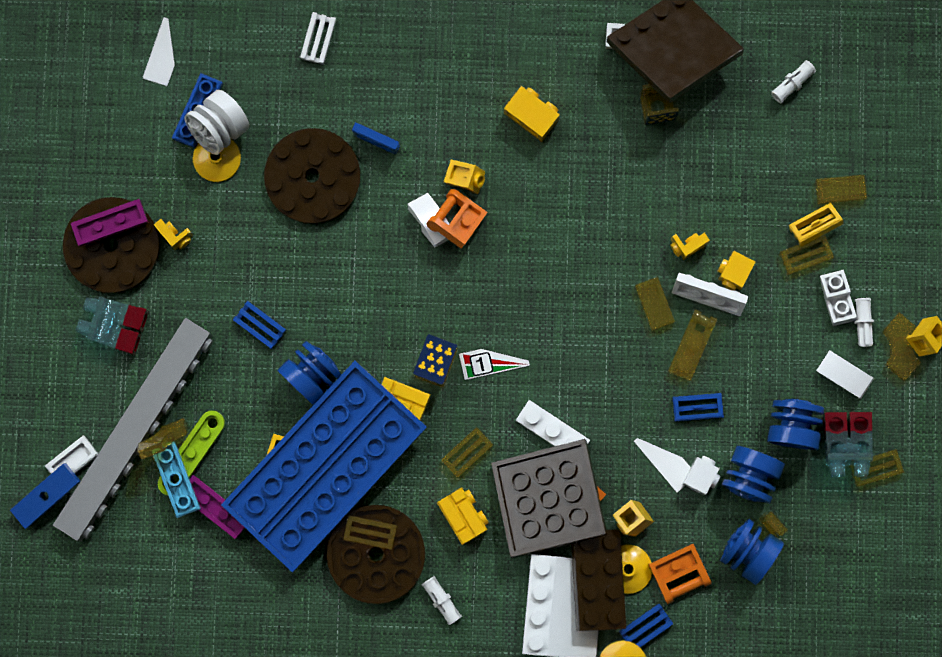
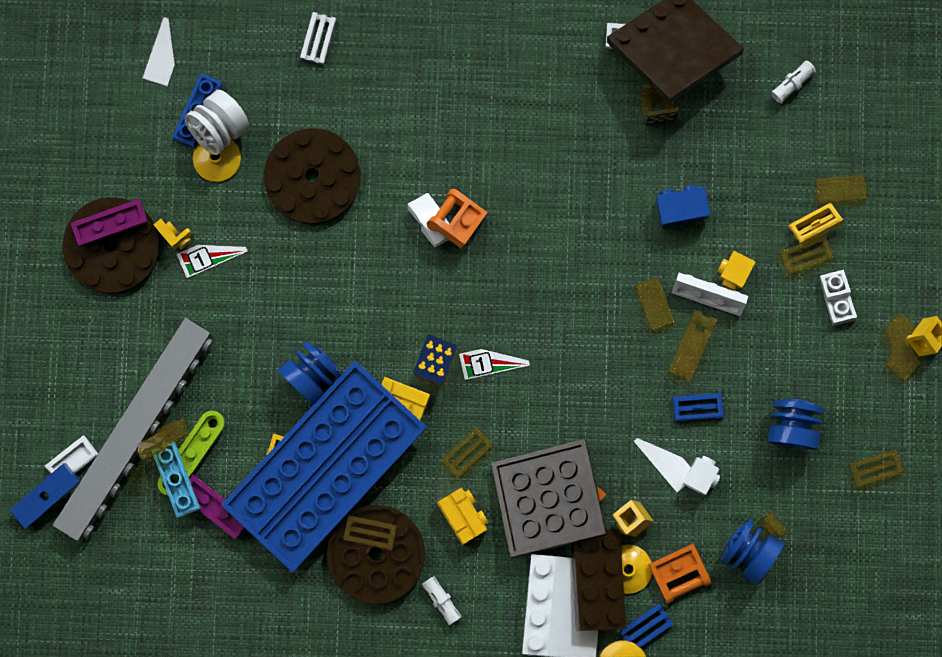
clear light blue hips [76,297,149,356] -> none
blue tile [233,301,286,349] -> none
blue tile [352,122,400,154] -> none
yellow bracket [444,159,485,194] -> none
yellow brick [504,86,560,142] -> none
white plate [516,400,590,446] -> none
yellow bracket [670,232,710,260] -> none
blue wheel [722,446,785,504] -> none
white slope [816,350,874,399] -> none
clear light blue hips [822,412,873,477] -> none
white axle [854,298,874,347] -> none
none -> sticker [177,245,247,278]
none -> blue brick [655,185,710,228]

